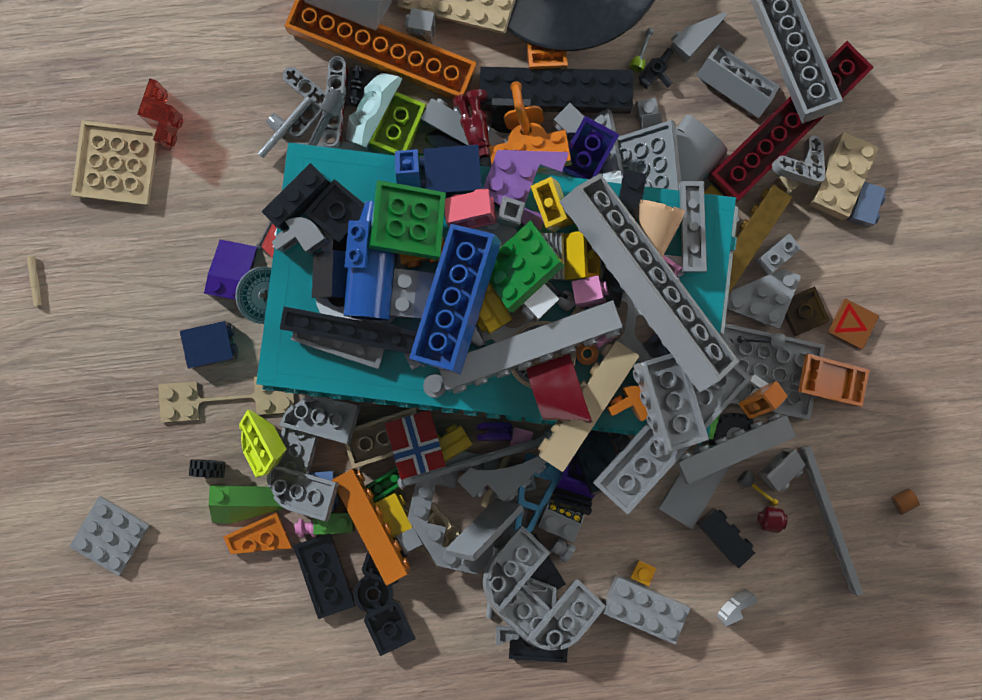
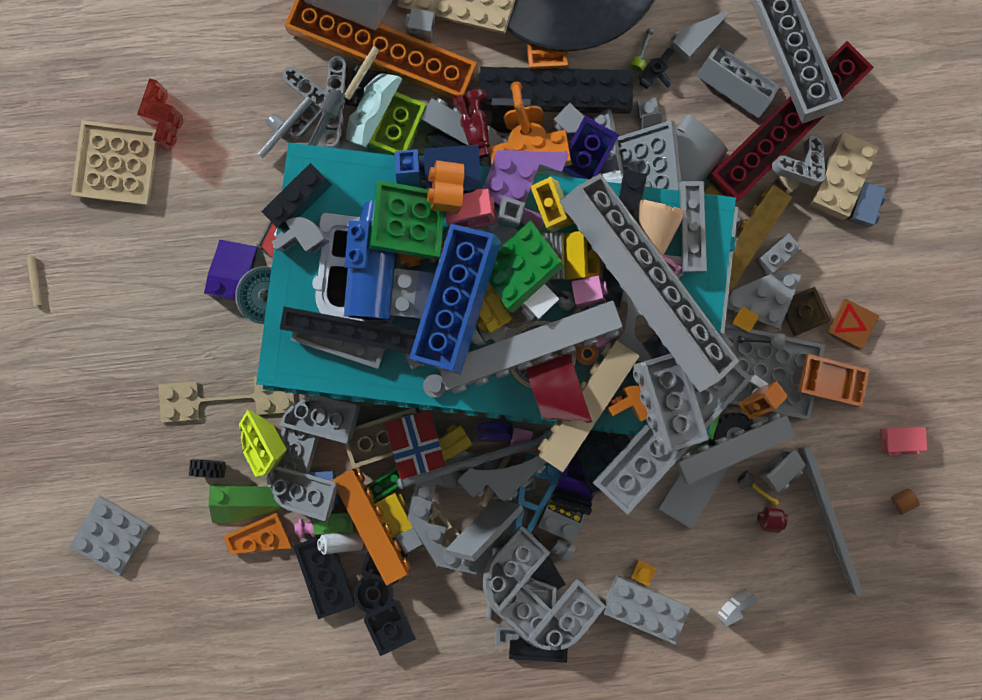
dark blue brick [180,321,238,369] -> none
black plate [304,179,365,244] -> none
black slope [312,250,348,299] -> none
black brick [696,508,755,569] -> none
none -> white brick [317,531,363,554]
none -> tan bar [345,46,380,100]
none -> orange brick [427,160,464,214]
none -> light orange tile [733,306,759,332]
none -> coral brick [881,427,927,456]

